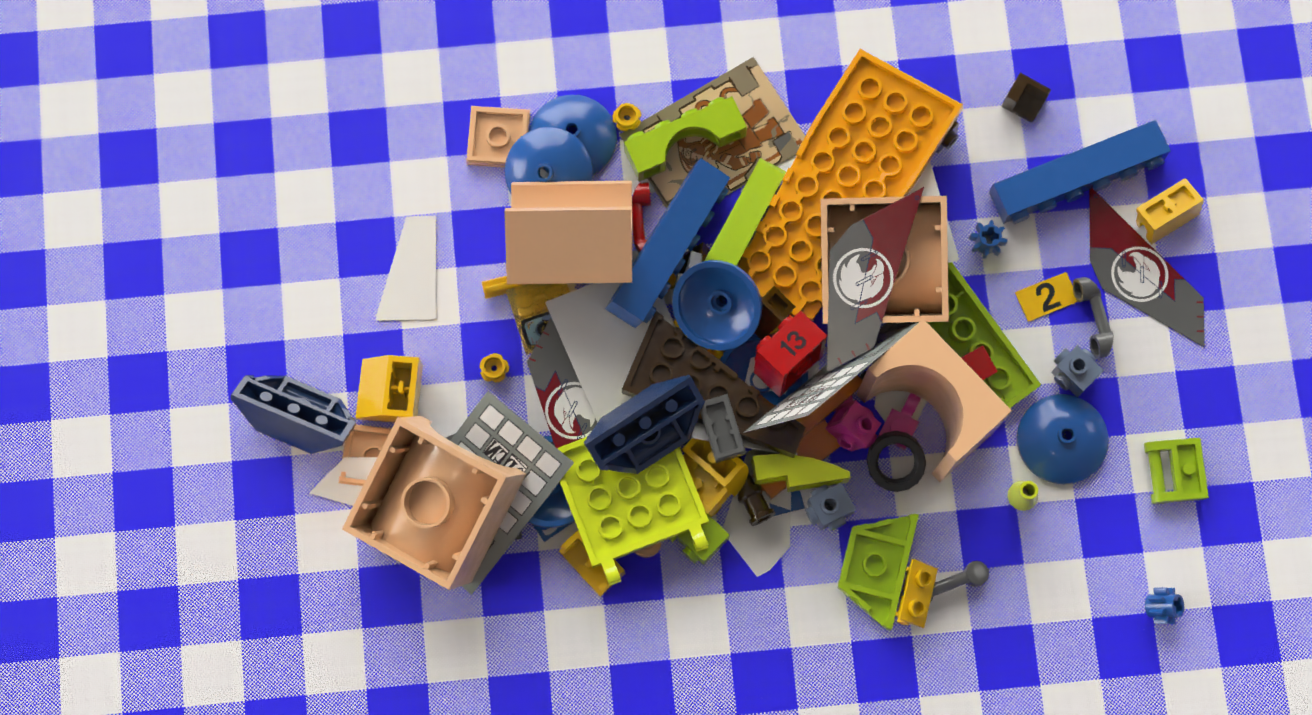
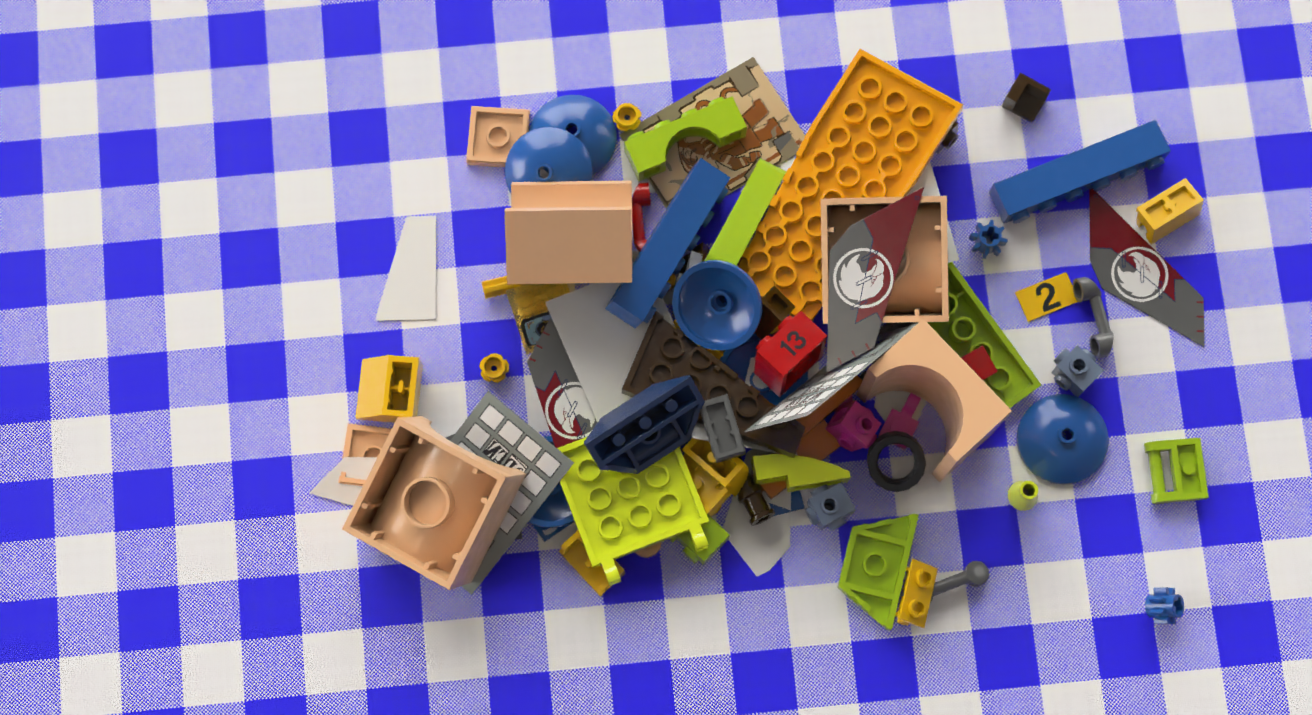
dark blue wedge [231,375,356,454] -> none

